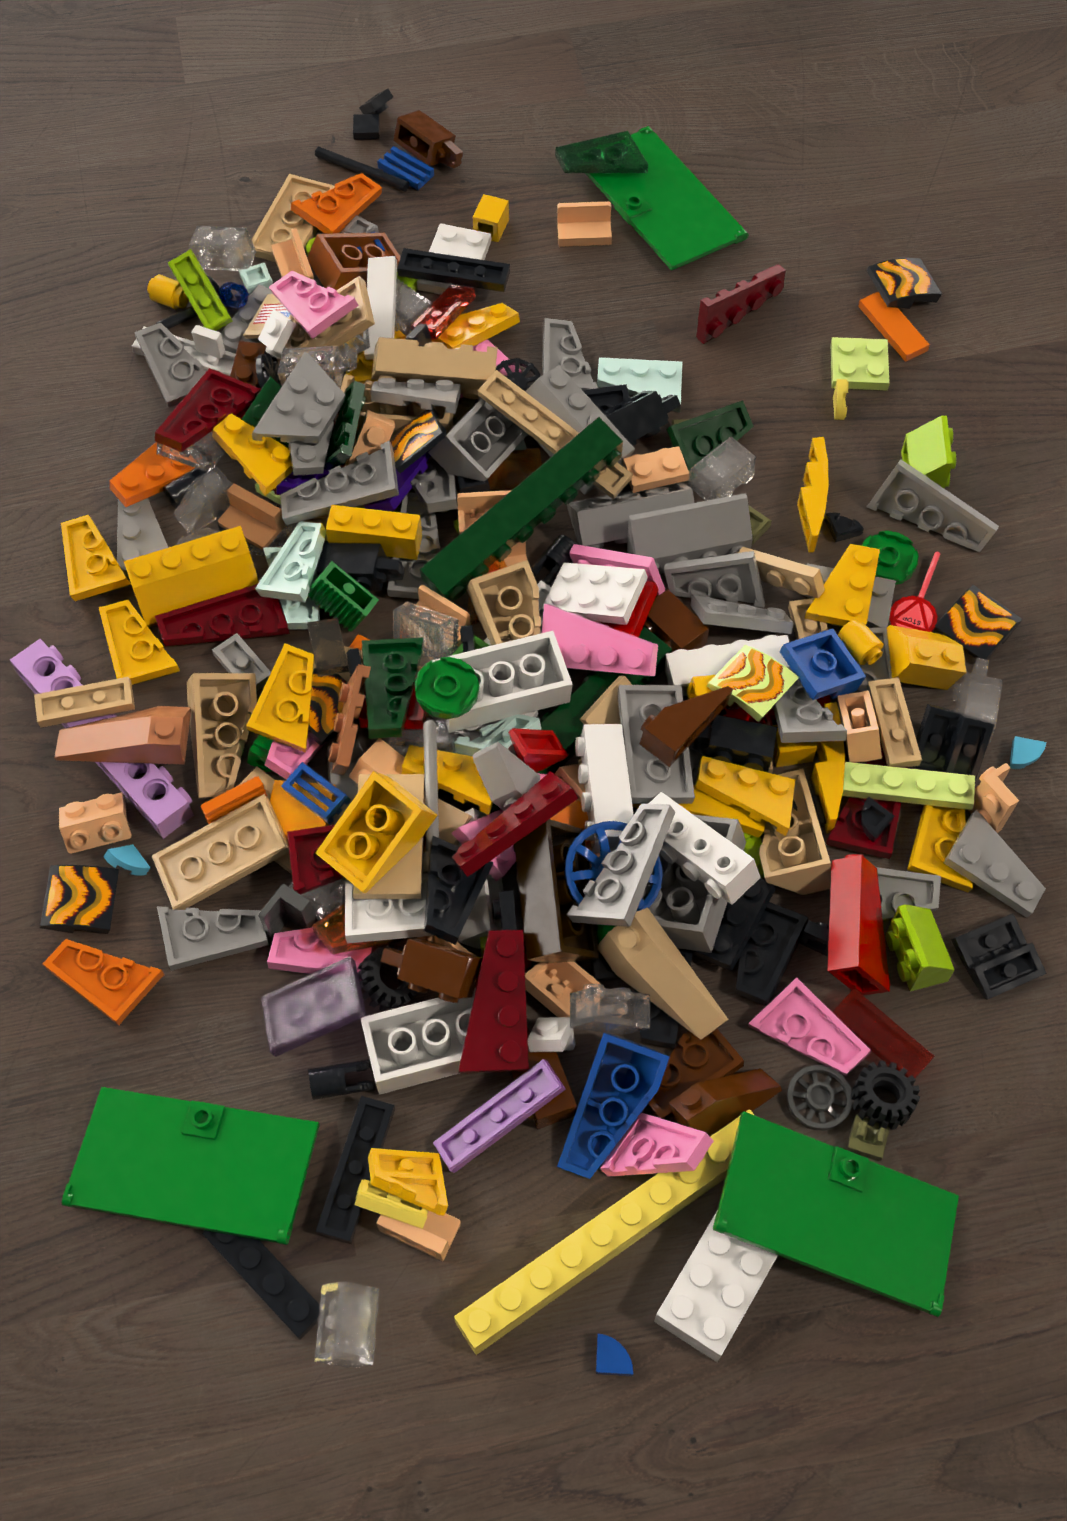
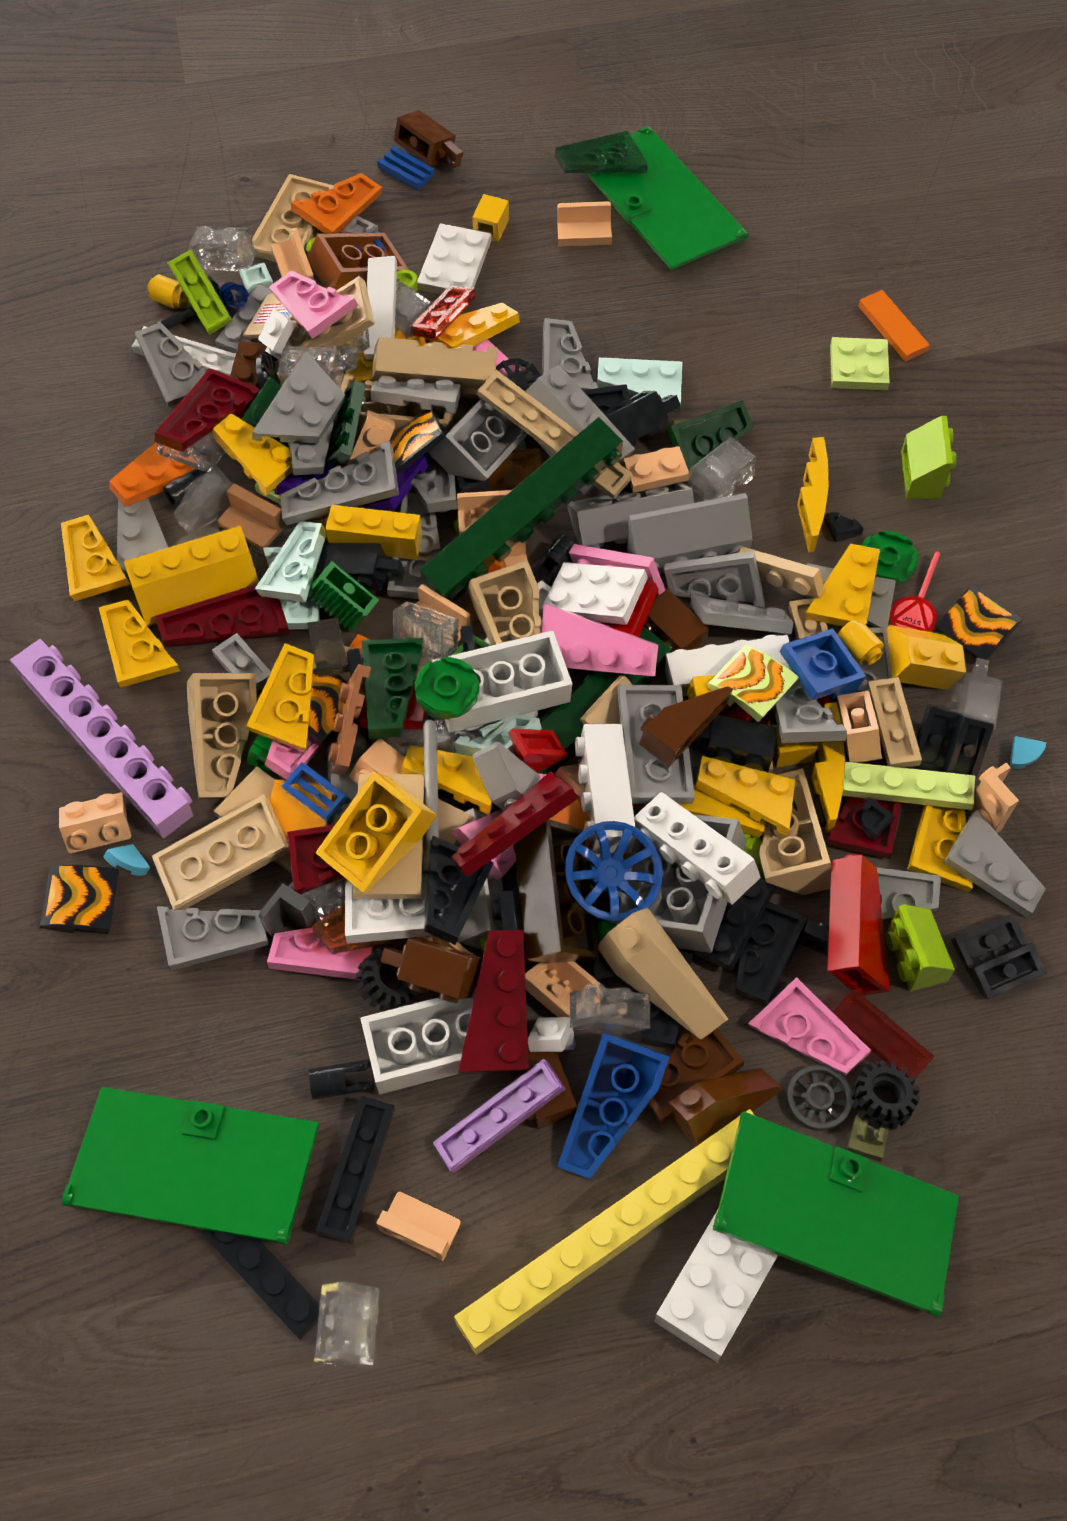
tan plate [34,677,135,728] -> none
orange wing [43,939,164,1025] -> none
nougat wedge [55,706,191,765] -> none
white tile [191,325,225,359] -> none
orange tile [200,776,267,824] -> none
clear purple tile [261,956,366,1057] -> none
black bar [315,146,409,192] -> none
black tile [353,114,380,140] -> none
light yellow tile [354,1179,428,1229] -> none
black plate [359,88,393,114] -> none
yellow wing [368,1148,448,1216] -> none
black plate [397,248,510,292] -> none
black tile [405,324,432,347] -> none
light grey wing [567,803,676,927] -> none
blue tile [596,1334,633,1376] -> none
bright pink wing [600,1113,714,1177] -> none
dark red wing [696,264,786,344] -> none
olive tile [748,505,772,545] -> none
light yellow tile [833,379,848,420] -> none
slope [866,258,942,309] -> none
light grey wing [867,459,999,552] -> none

